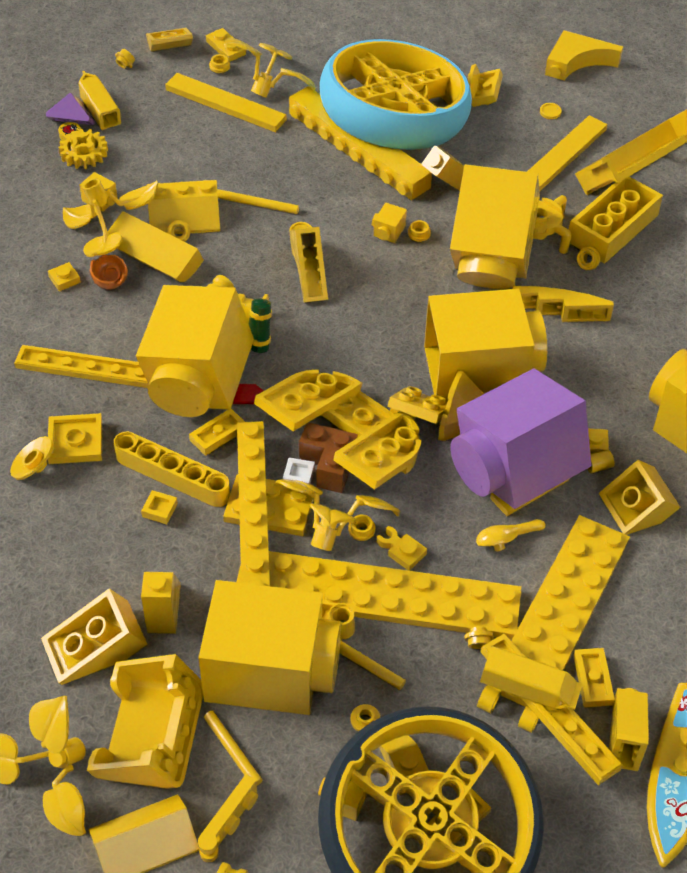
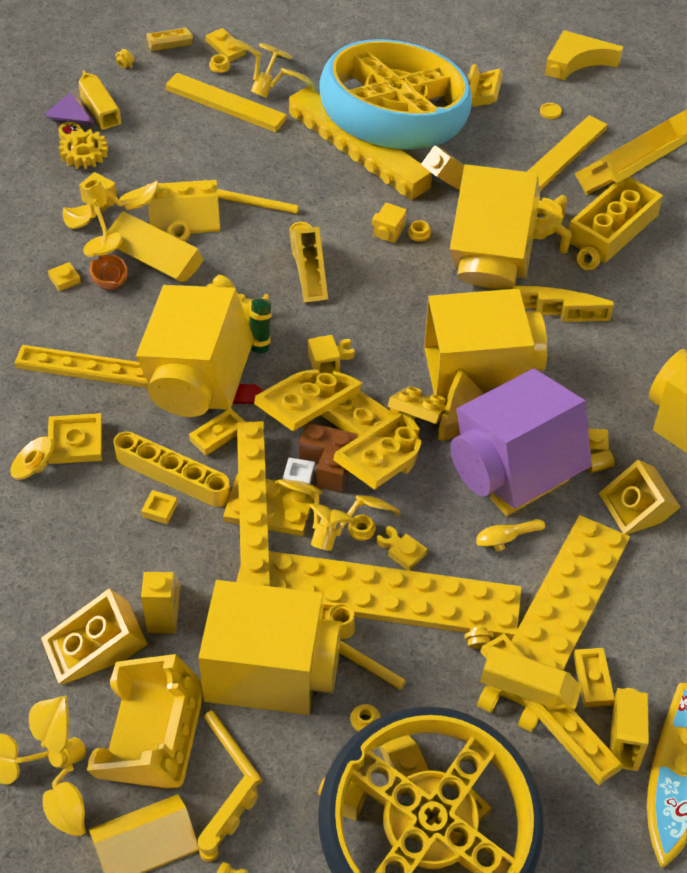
none -> yellow brick [308,335,355,374]

